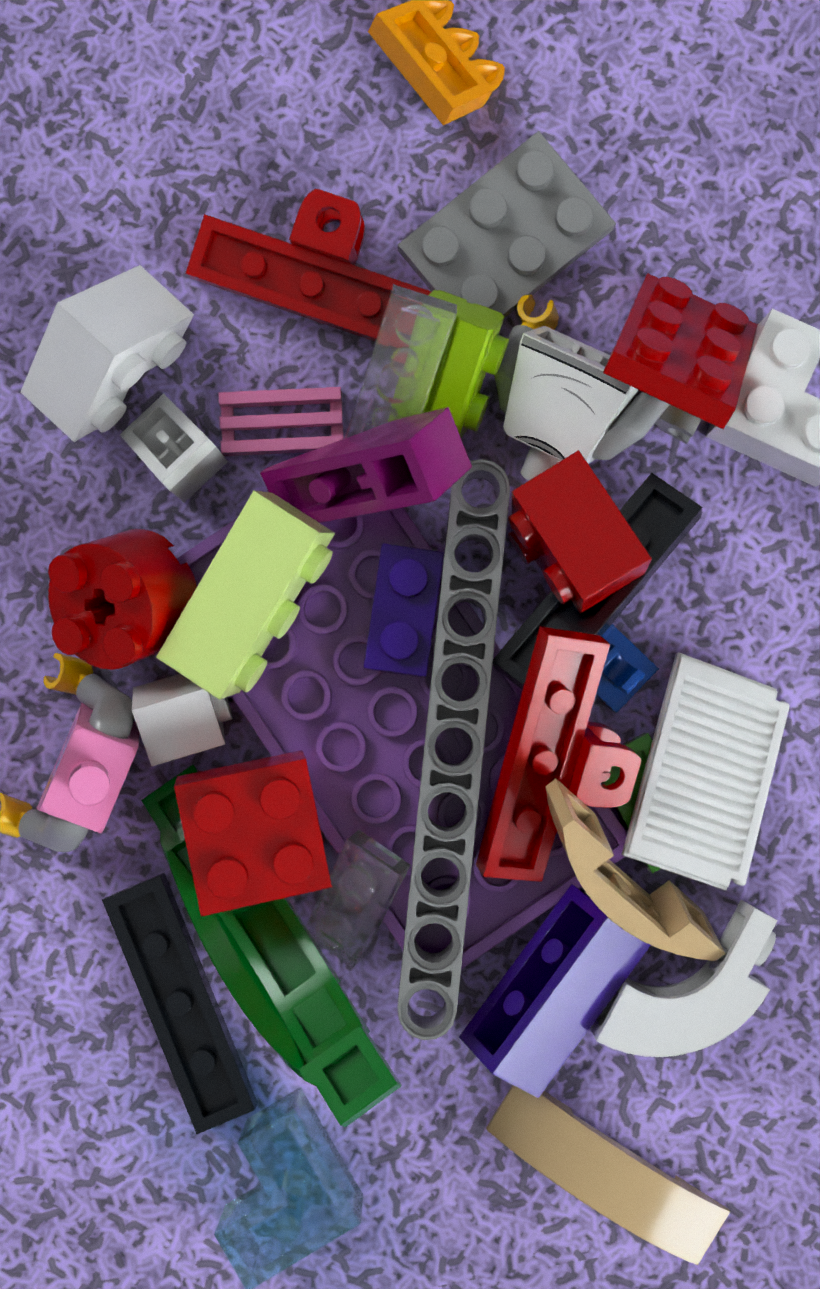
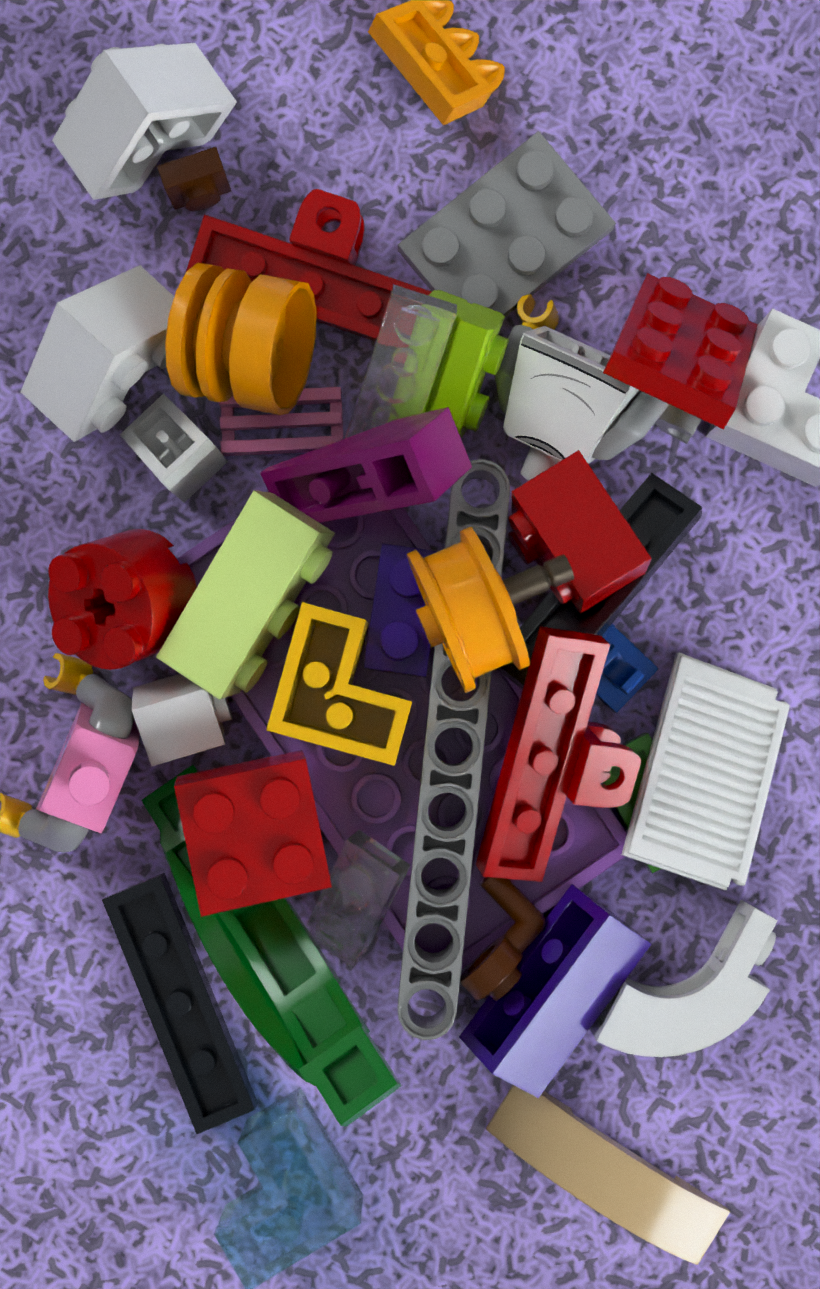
tan slope [546,778,725,961] -> none
none -> white brick [52,43,237,200]
none -> reddish brown plate [157,147,231,211]
none -> light orange wheel [165,263,317,415]
none -> yellow brick [266,602,412,766]
none -> light orange wheel [406,527,574,693]
none -> reddish brown plate [460,877,546,1001]

